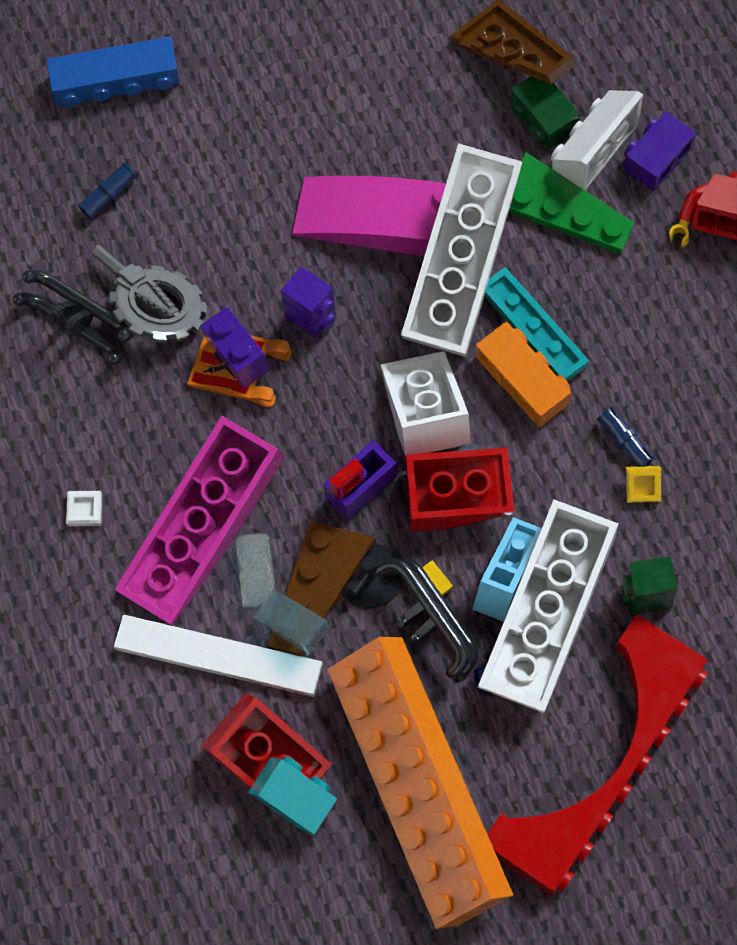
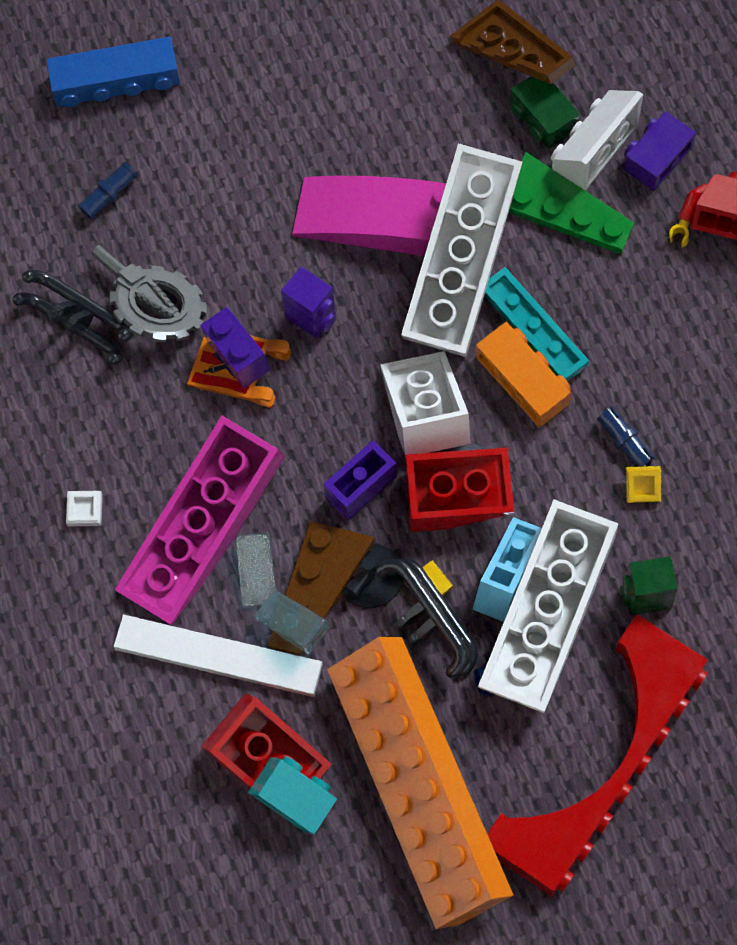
red tile [329,458,364,499] -> none

